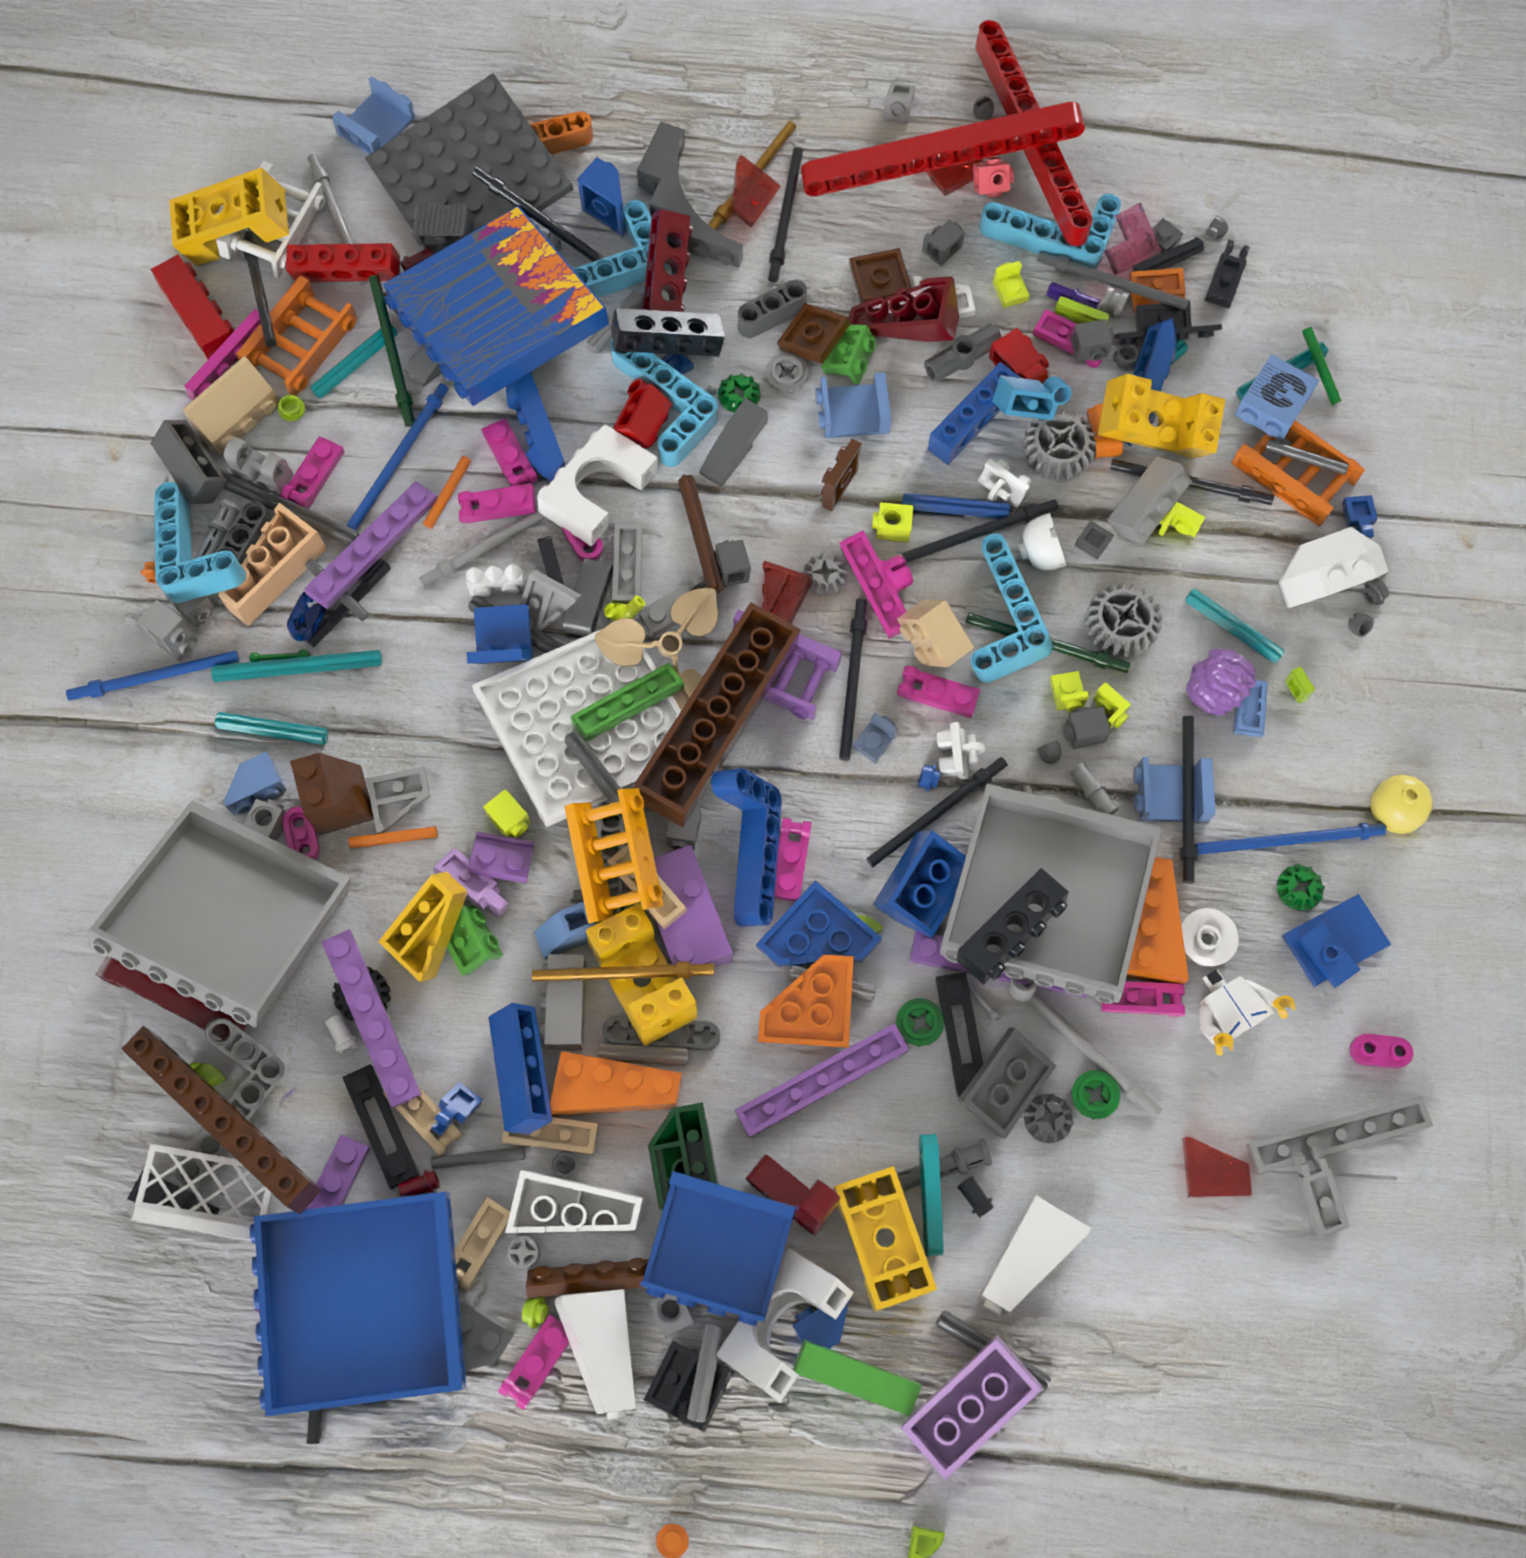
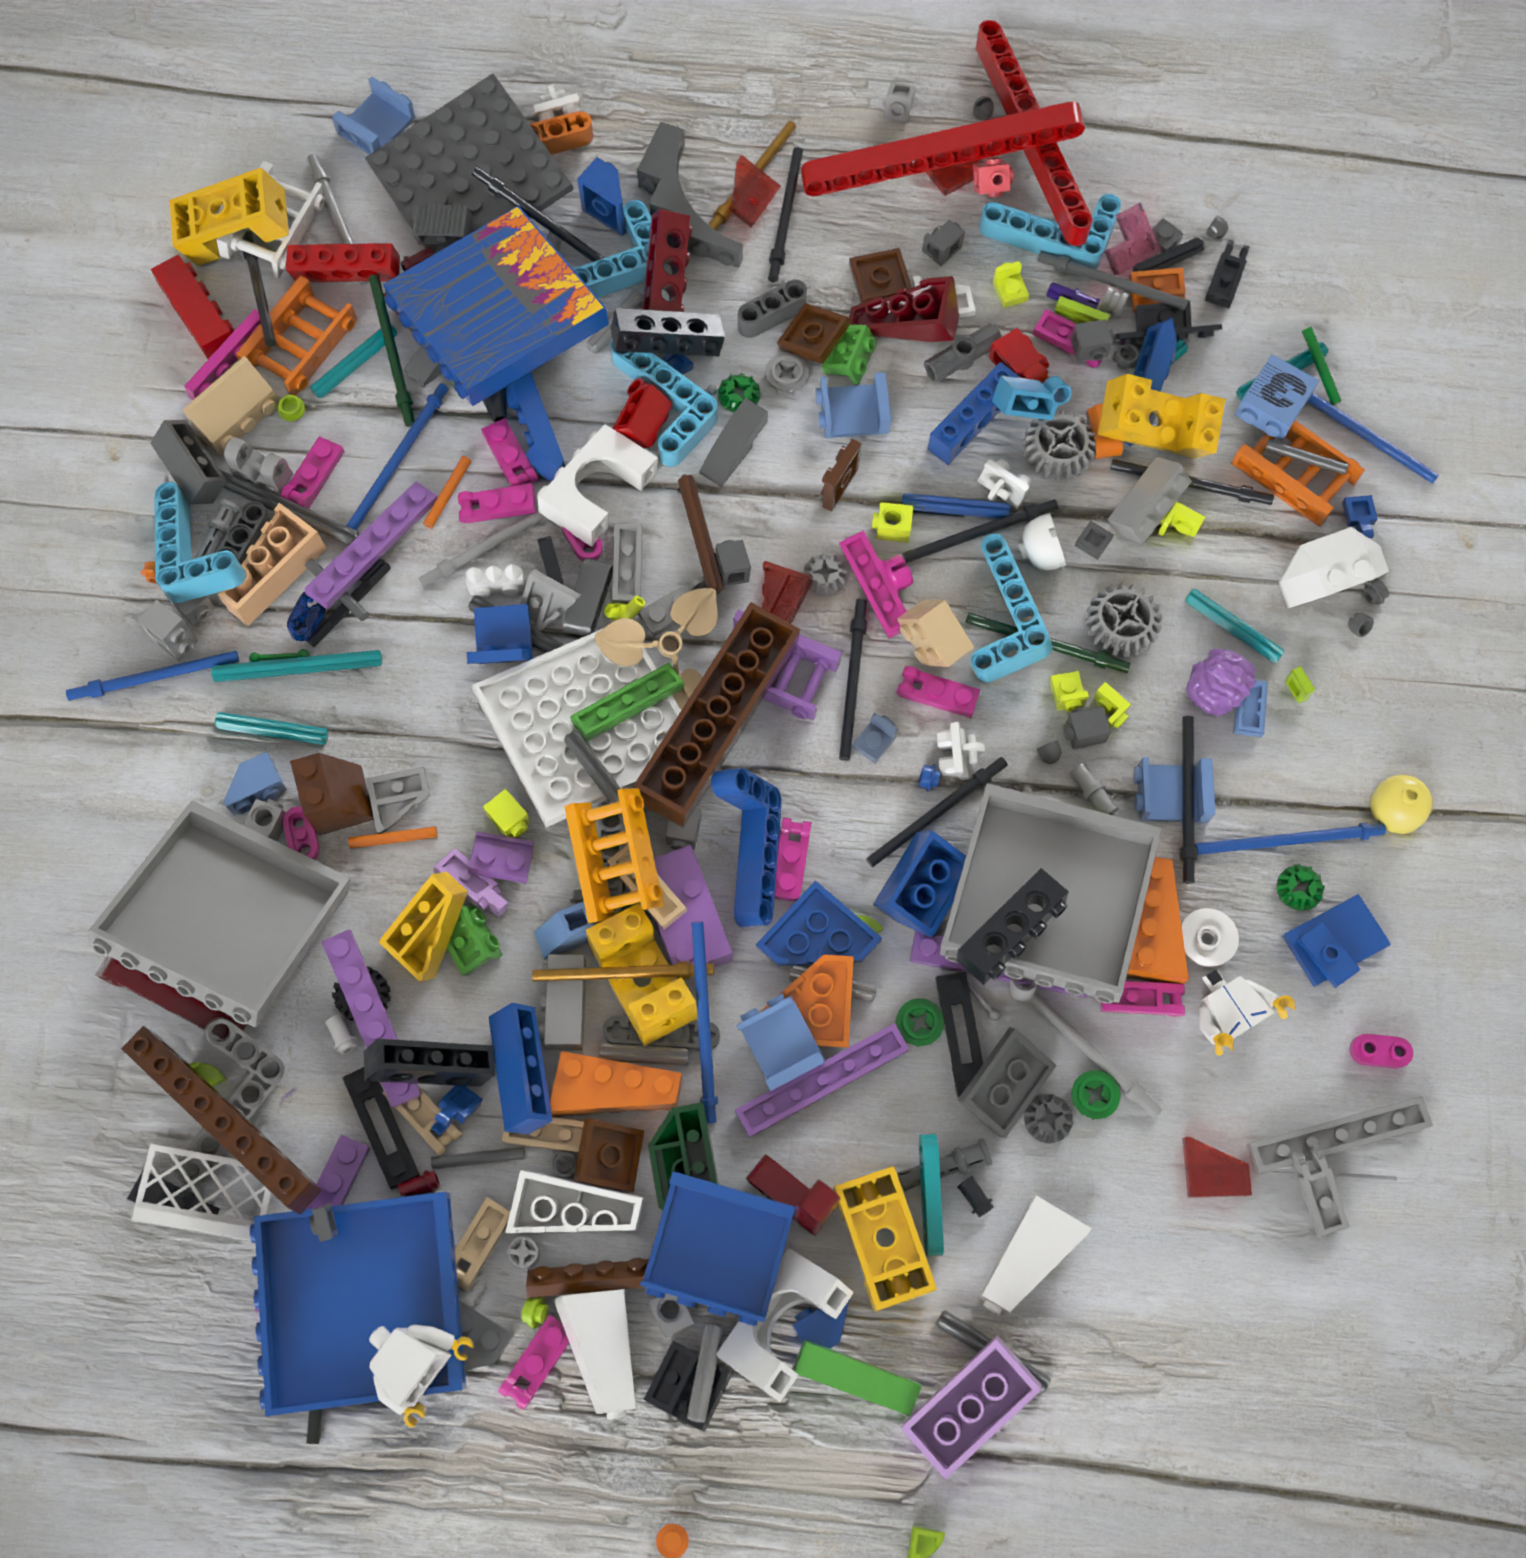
none -> dark grey plate [310,1203,338,1242]
none -> black brick [363,1038,496,1087]
none -> white torso [369,1325,473,1427]
none -> black cone [483,387,508,422]
none -> white hips [533,84,580,122]
none -> reddish brown plate [573,1118,644,1192]
none -> blue bar [691,921,718,1124]
none -> medium blue panel [736,993,825,1091]
none -> blue bar [1308,393,1439,484]

